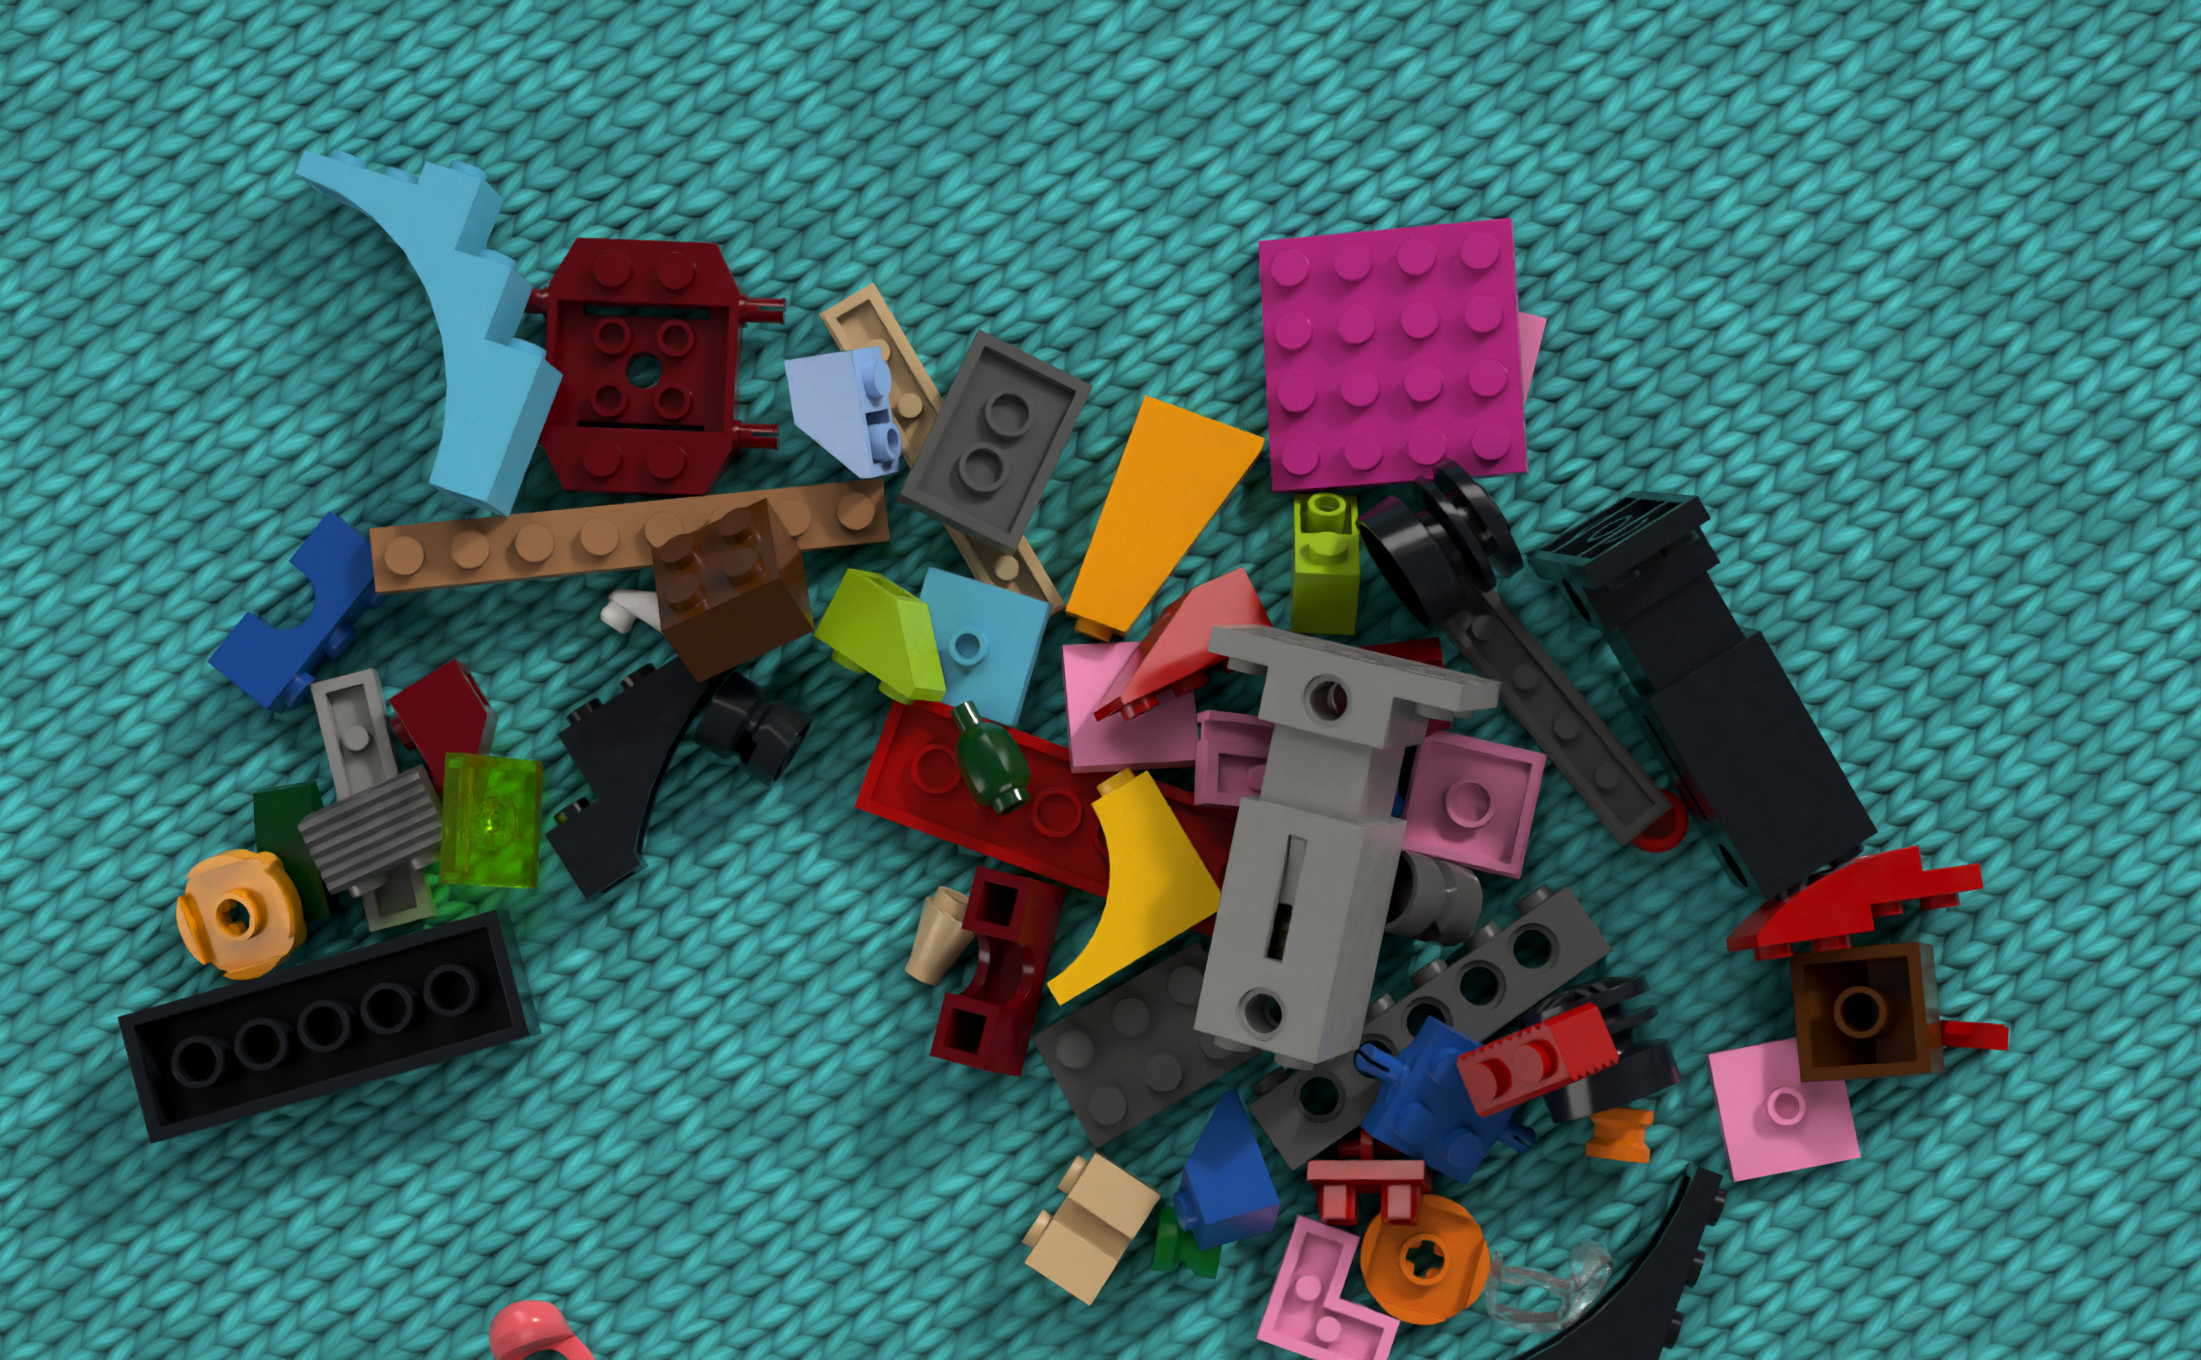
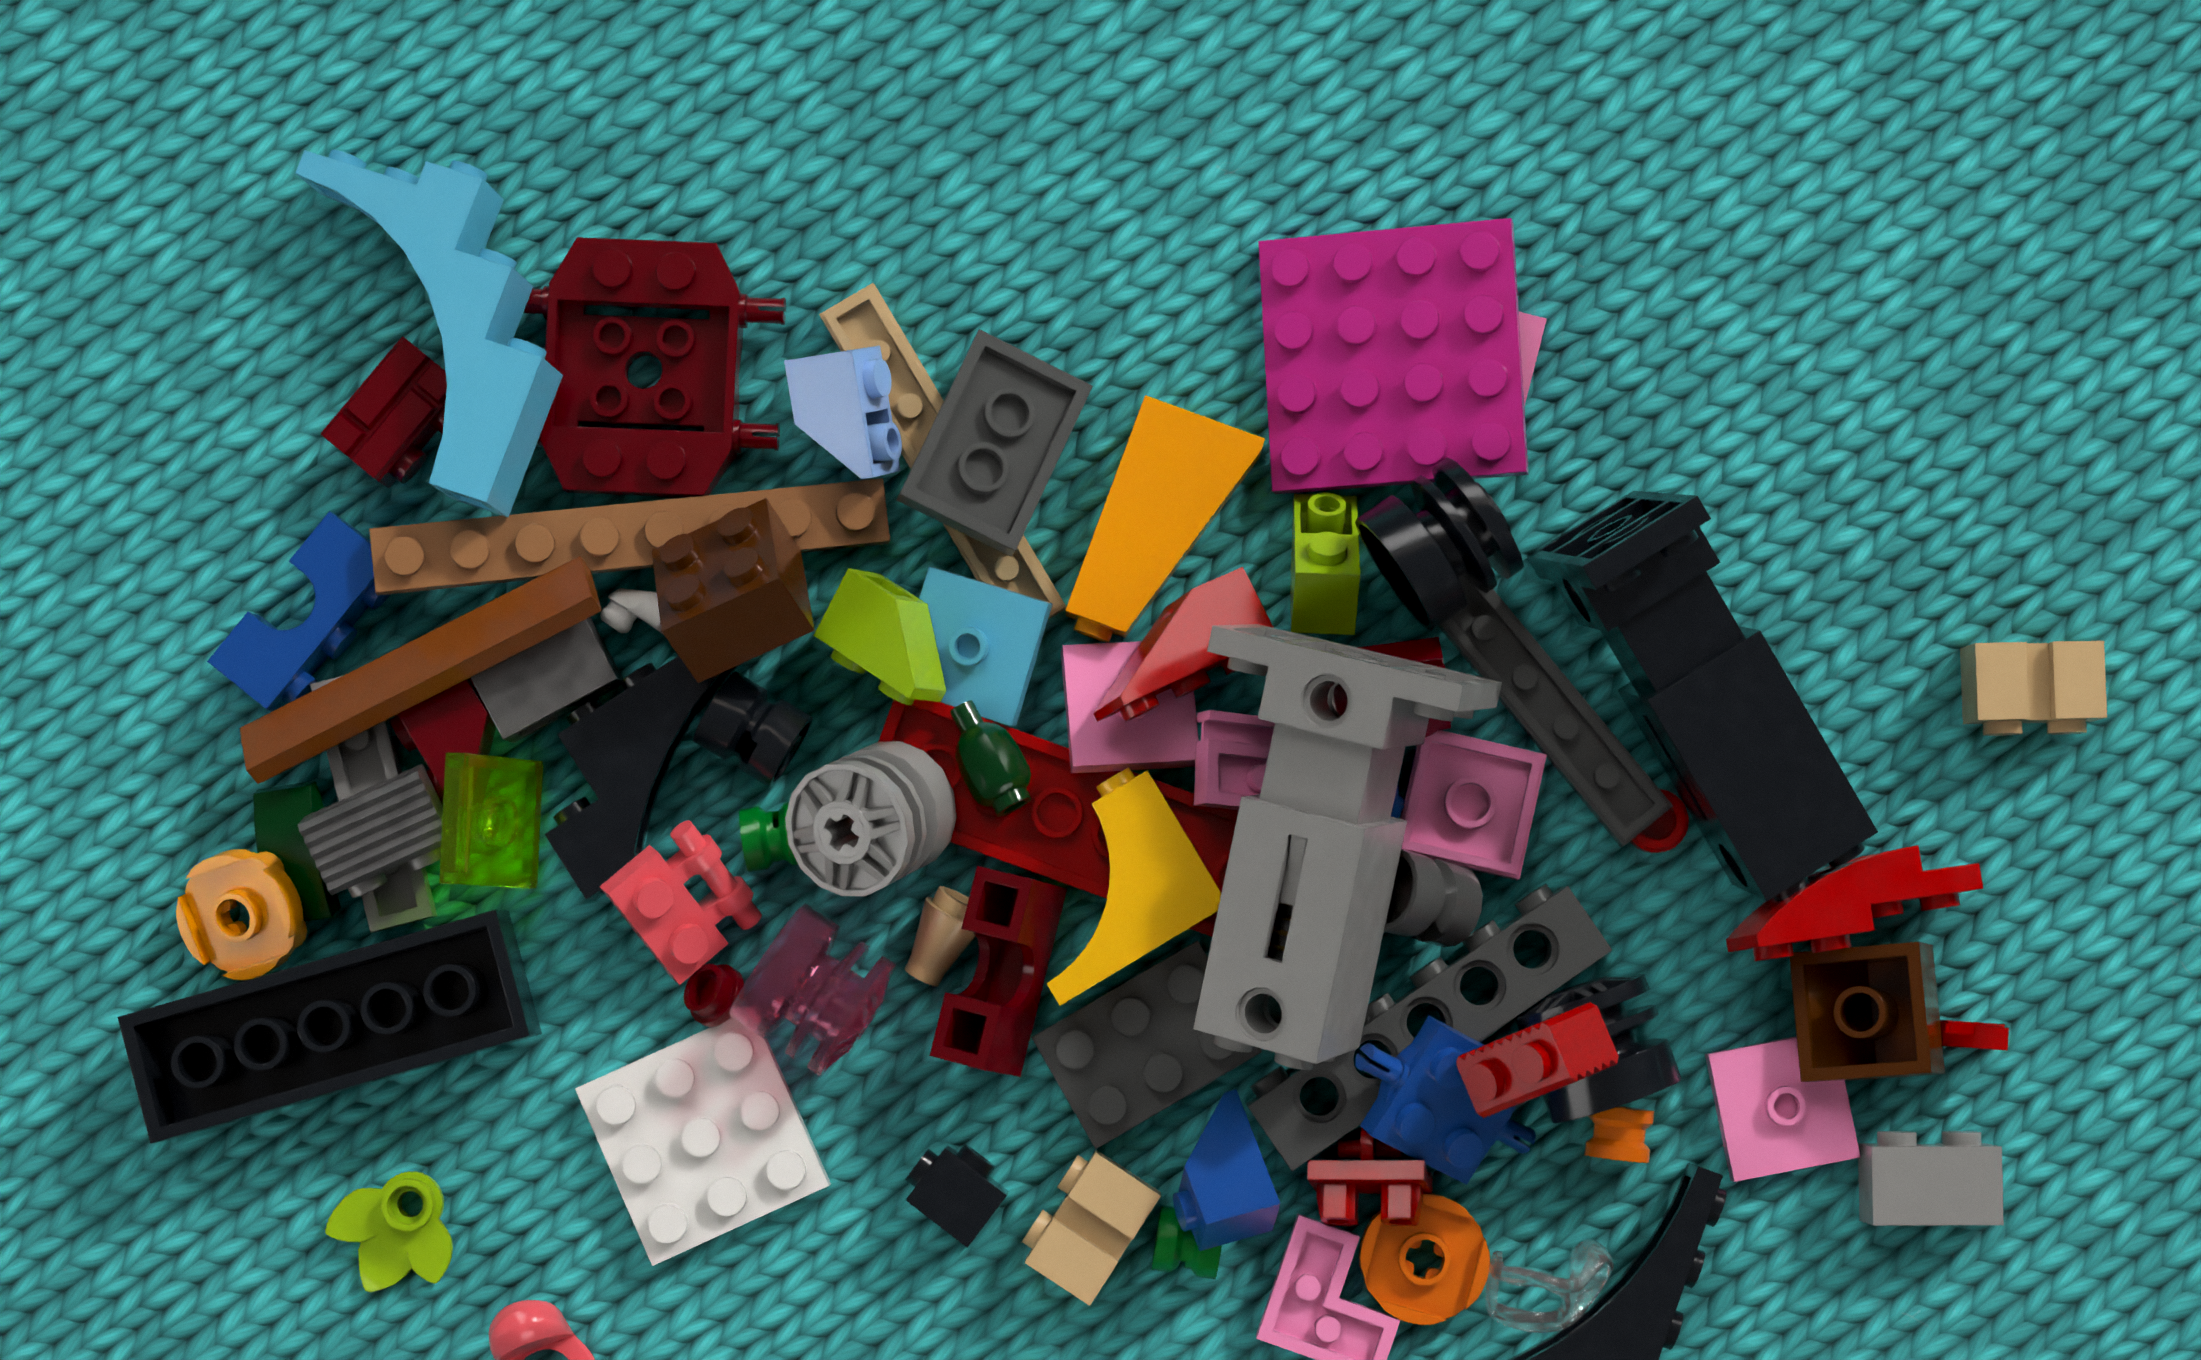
none -> dark orange tile [239,556,602,784]
none -> dark red brick [321,336,447,488]
none -> lime plate [325,1171,453,1292]
none -> flat silver brick [471,617,623,743]
none -> white plate [575,1009,831,1266]
none -> coral plate [599,820,762,985]
none -> dark red plate [684,964,744,1027]
none -> clear pink wheel [729,903,896,1078]
none -> green wheel [739,802,798,872]
none -> light grey wheel [785,741,957,896]
none -> black brick [905,1144,1009,1248]
none -> light grey brick [1858,1131,2004,1226]
none -> tan brick [1960,641,2107,736]

